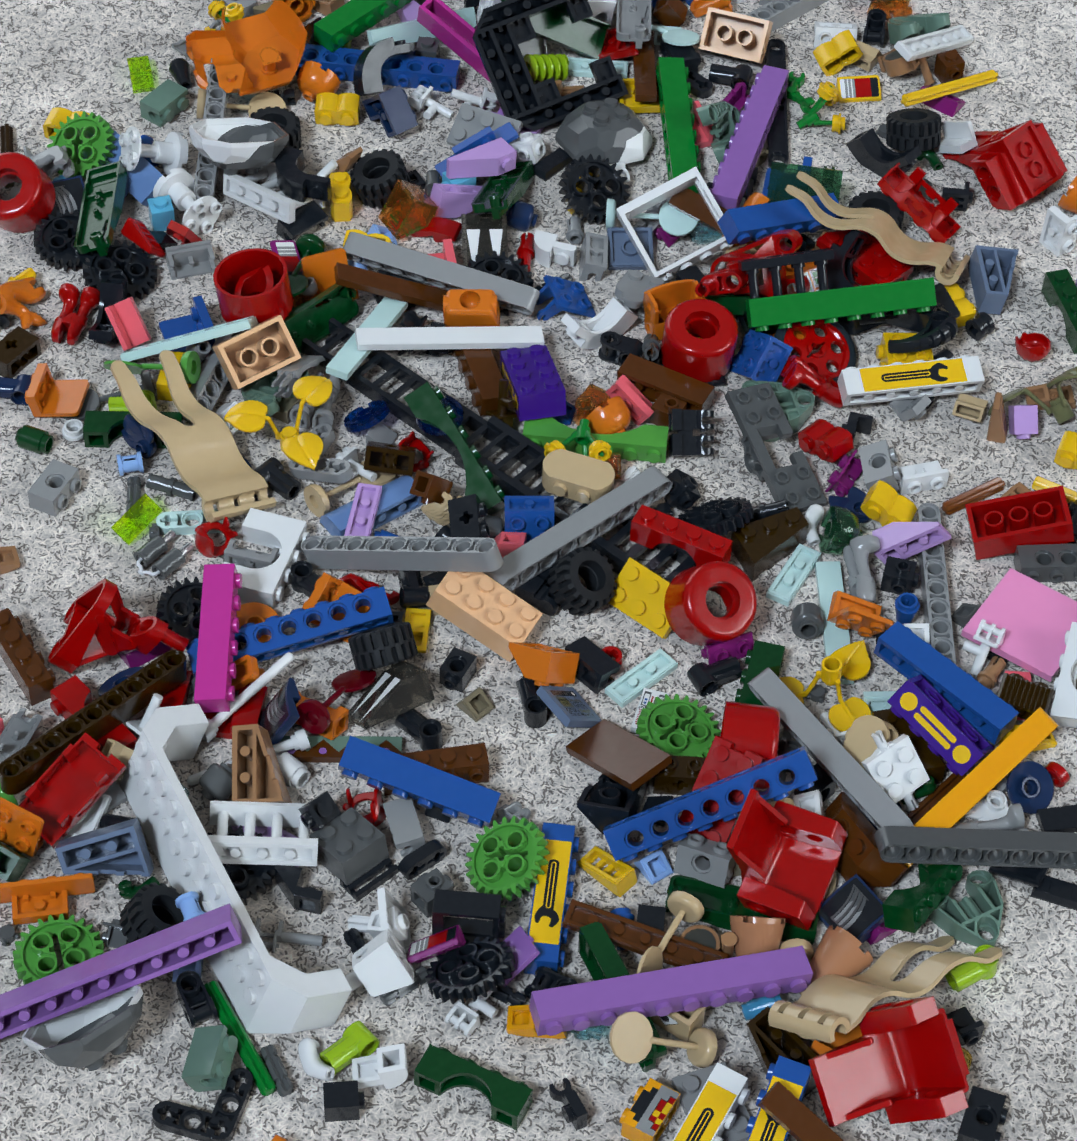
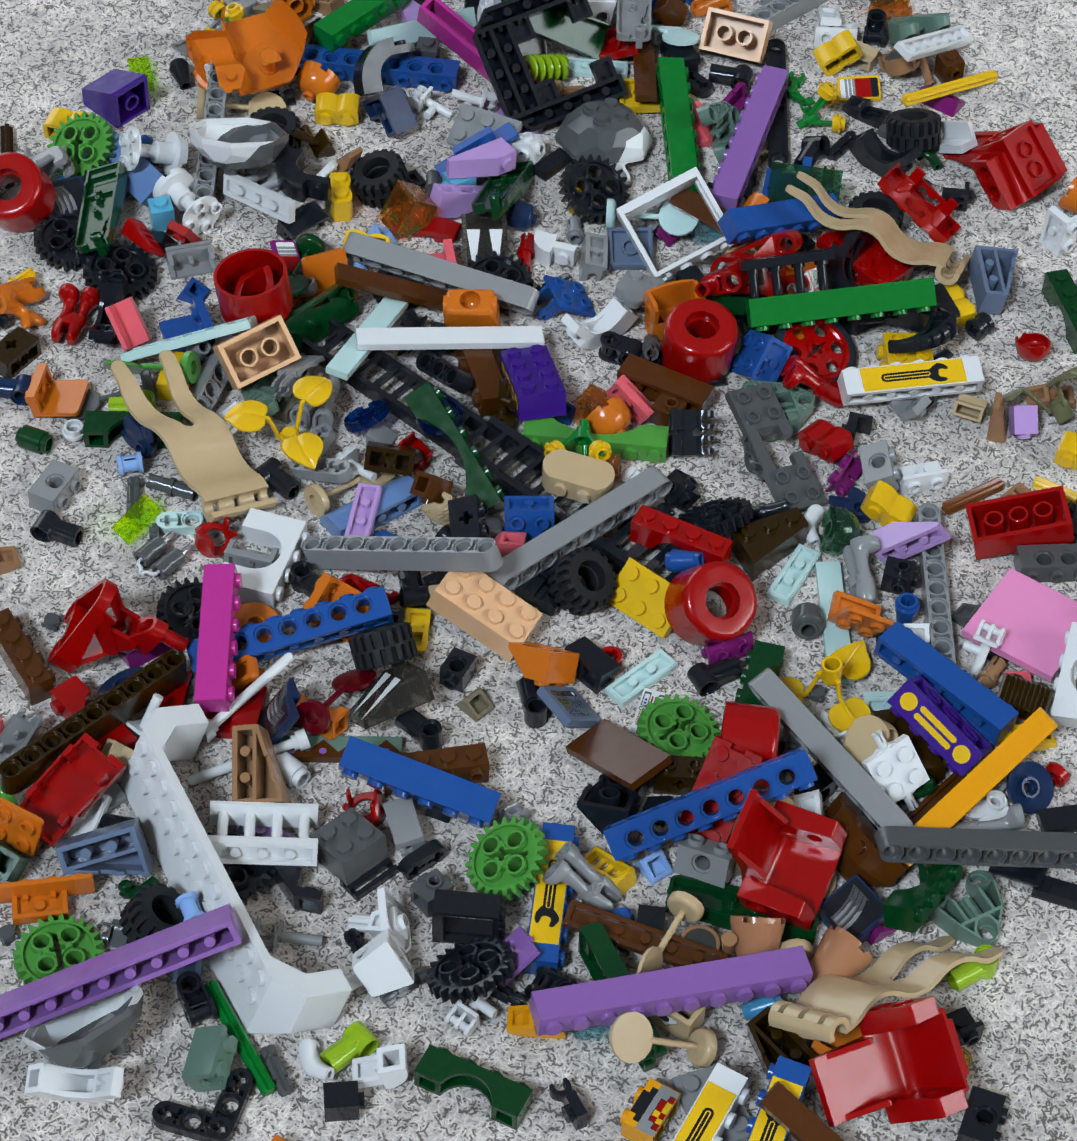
sand green brick [140,79,189,127] -> none
dark grey head [199,762,232,801] -> none
black bracket [298,791,342,832] -> none
slope [407,925,466,964] -> none
none -> white arch [24,1062,124,1103]
none -> black piece [30,509,84,547]
none -> dark grey piece [41,613,63,632]
none -> dark purple slope [82,69,150,129]
none -> blue slope [176,277,211,304]
none -> dark brown arm [293,125,336,158]
none -> black beam [416,350,474,394]
none -> light grey piece [542,841,622,912]
none -> blue cone [665,549,704,574]
none -> black piece [792,135,830,171]
none -> white tile [817,7,842,26]
none -> black axle [827,131,857,161]
none -> black slope [842,95,891,129]

